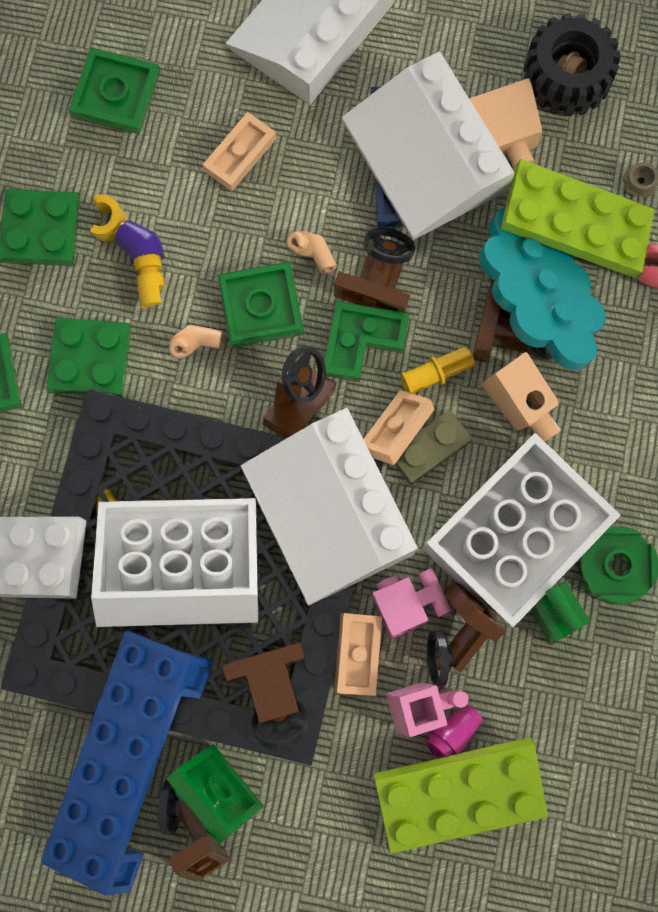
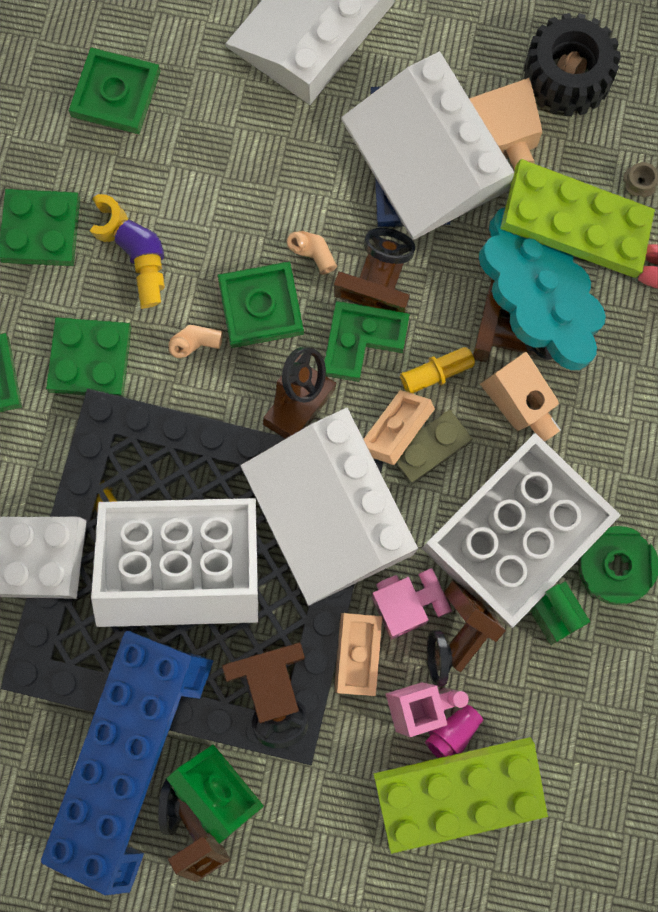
light nougat plate [203,112,277,191] -> none

